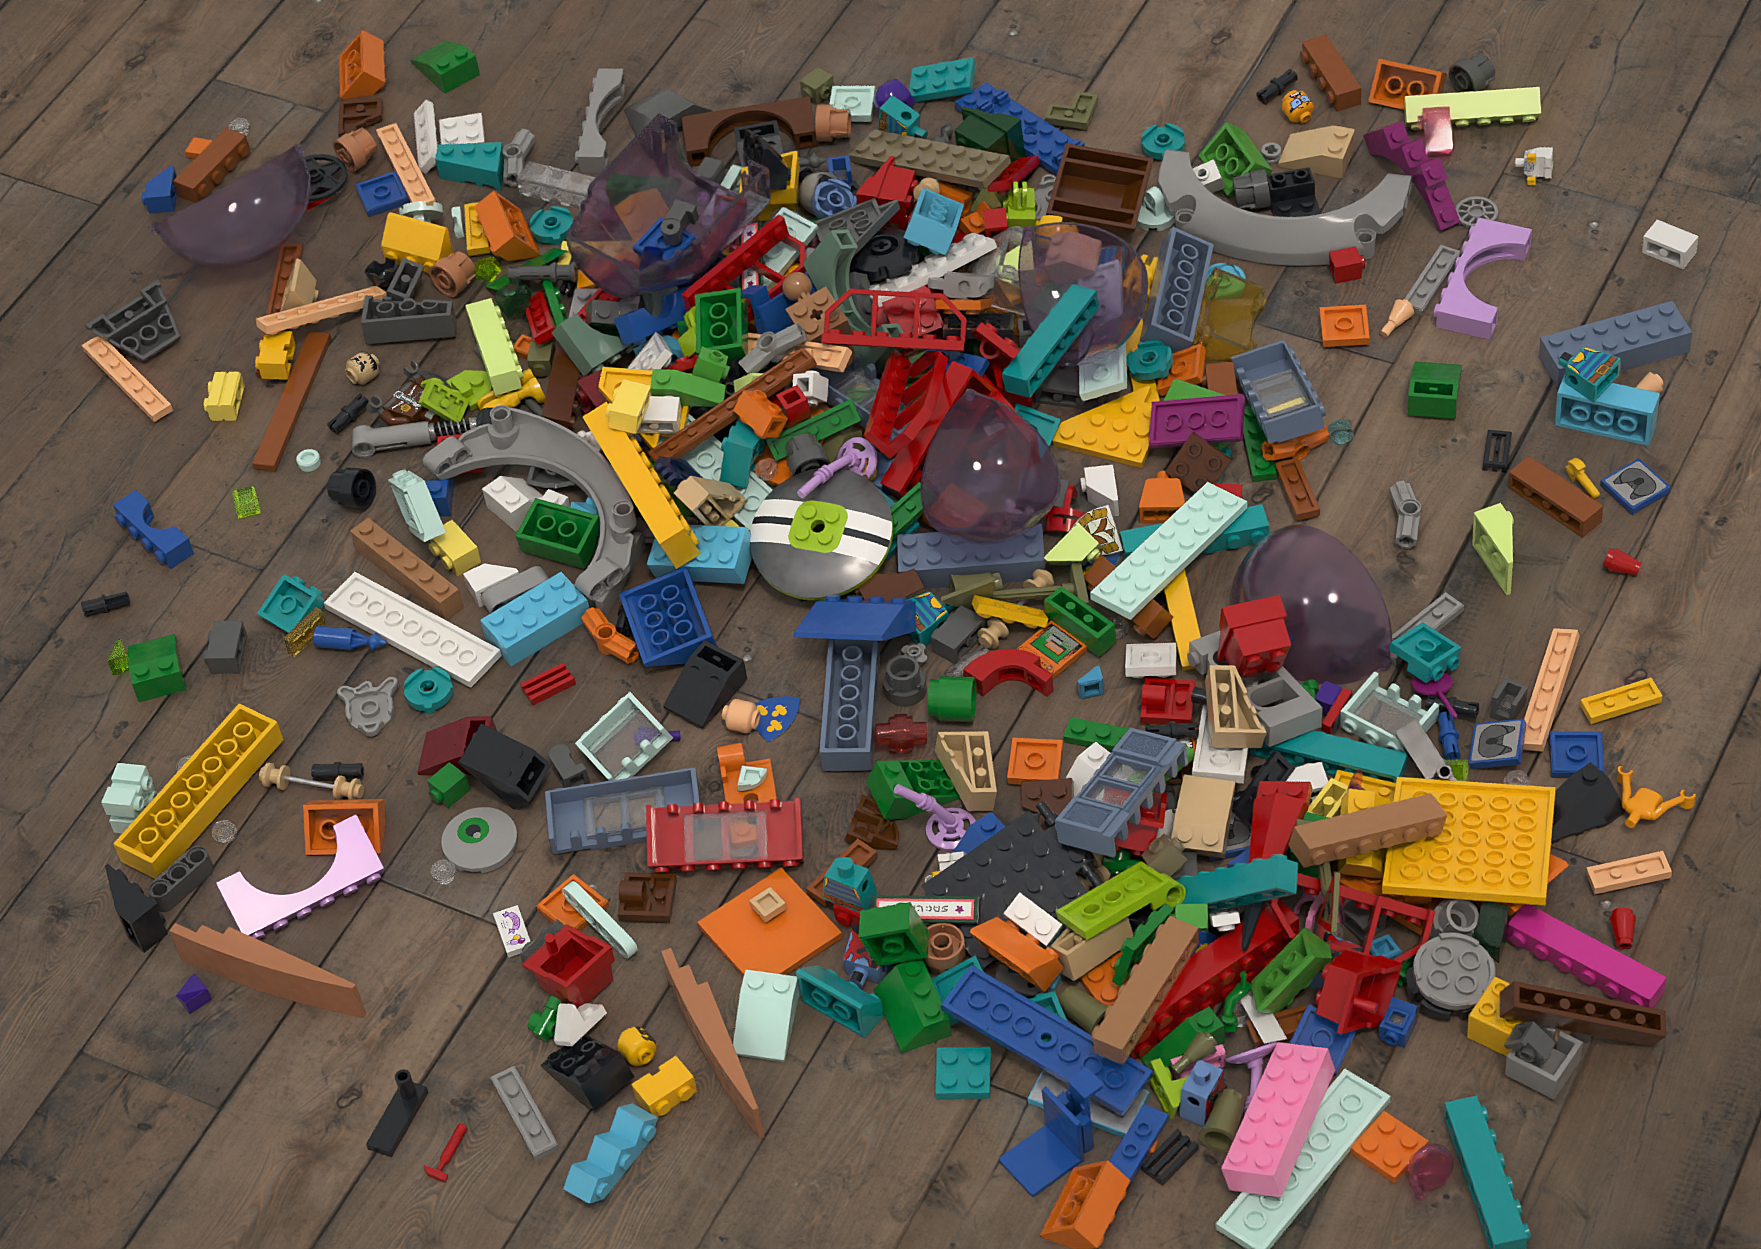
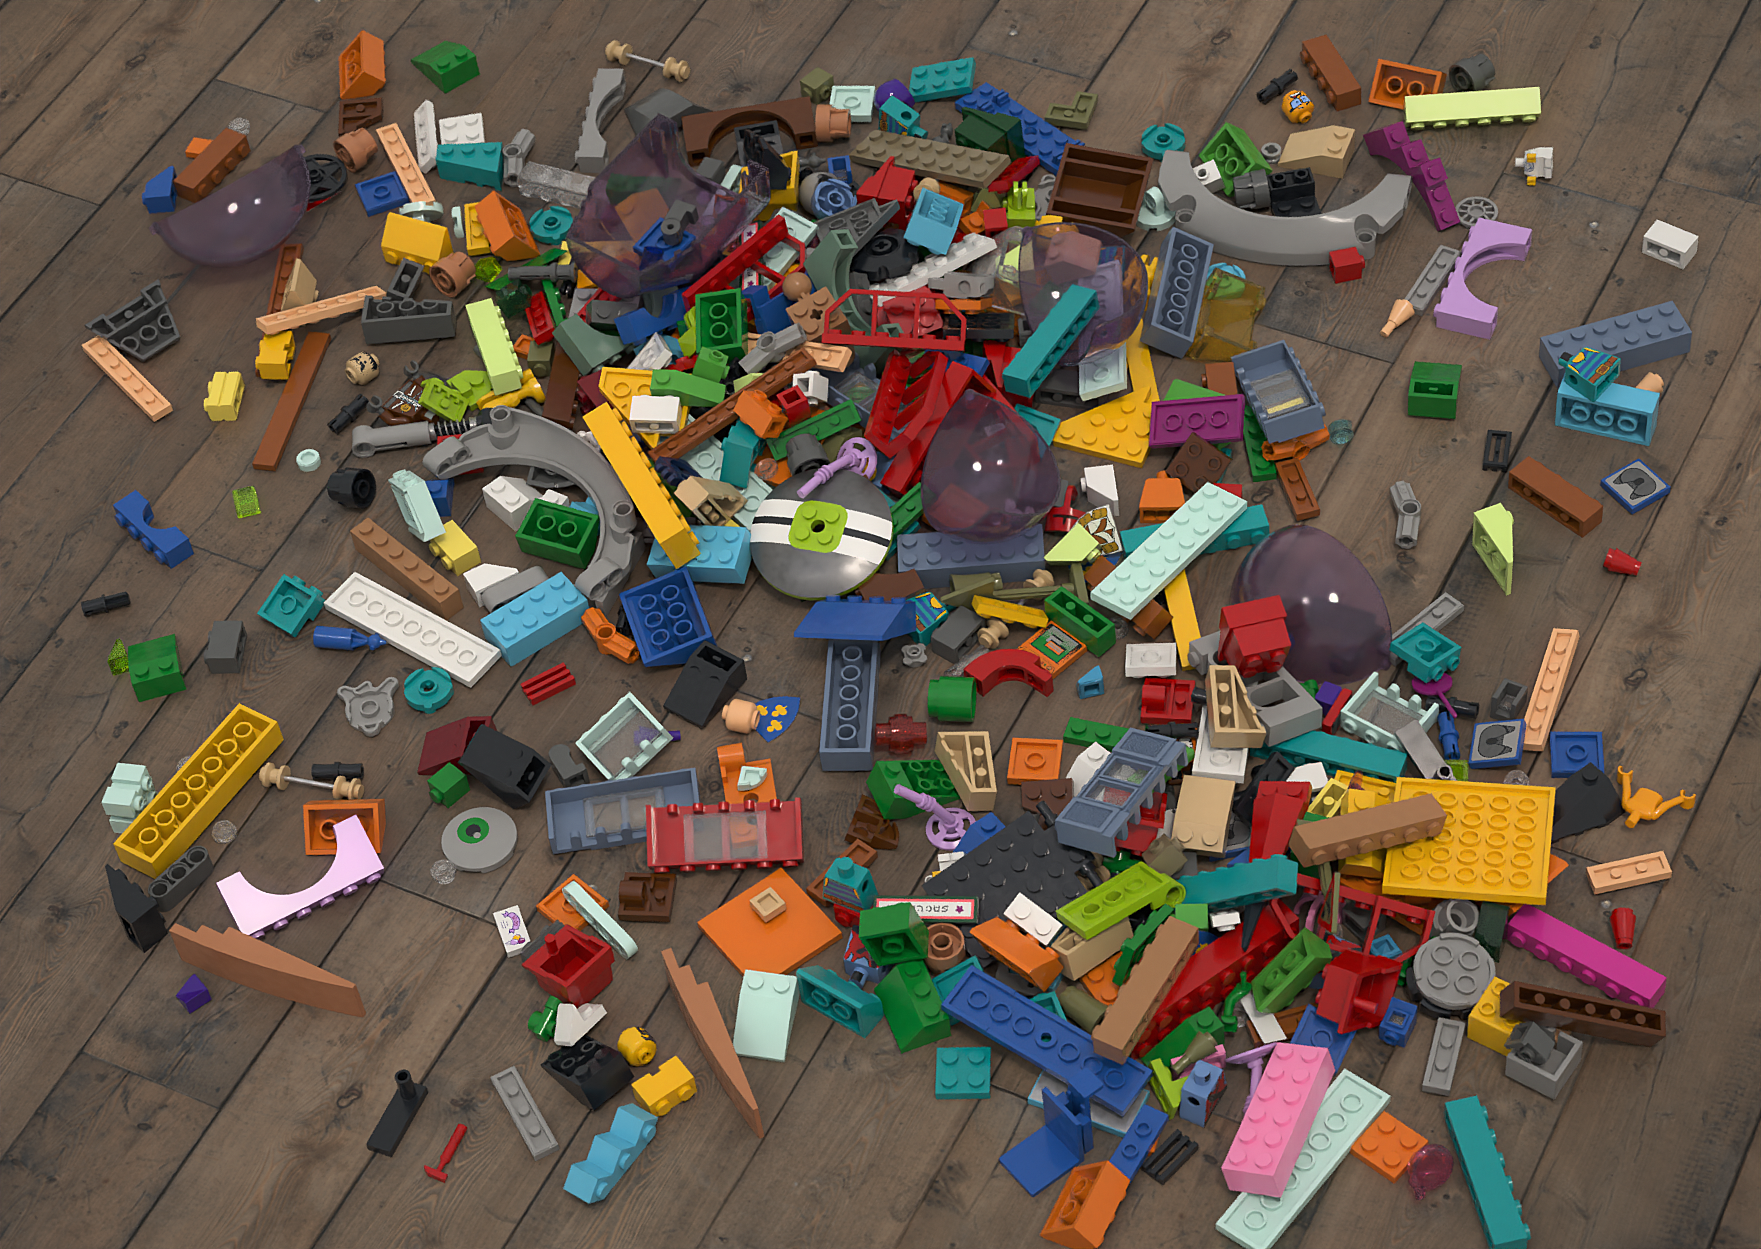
clear yellow plate [283,607,327,657] -> none
black hair [364,257,400,287] -> none
light yellow brick [606,379,651,434] -> none
dark grey piece [883,655,927,707] -> none
red plate [971,322,1019,363] -> none
teal plate [1126,340,1174,381] -> none
orange plate [1157,343,1206,396] -> none
olive plant [1199,1089,1245,1153] -> none
orange plate [1319,305,1370,347] -> none
clear pink brick [1417,106,1453,157] -> none
yellow bar [1565,458,1600,499] -> none
yellow plate [1580,677,1662,724] -> none
none -> tan axle [605,40,690,82]
none -> light grey plate [1422,1017,1466,1096]

